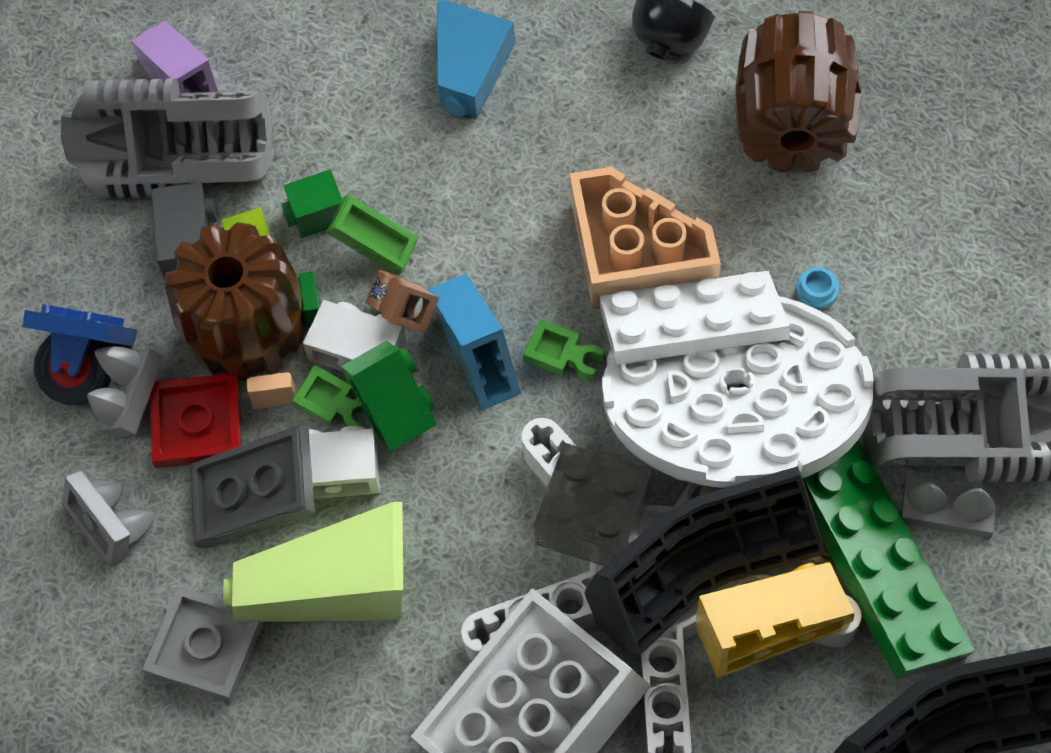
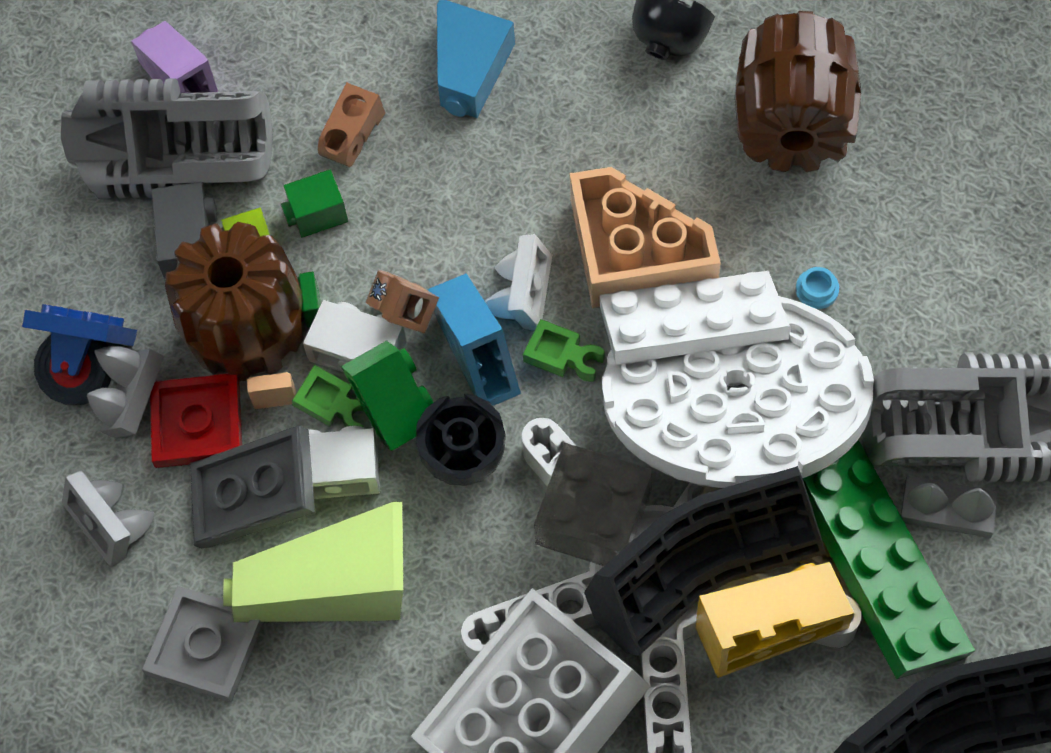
bright green tile [326,194,419,275] -> none
none -> nougat leg [318,82,385,167]
none -> black cylinder [416,394,506,486]
none -> white tile [485,234,553,330]

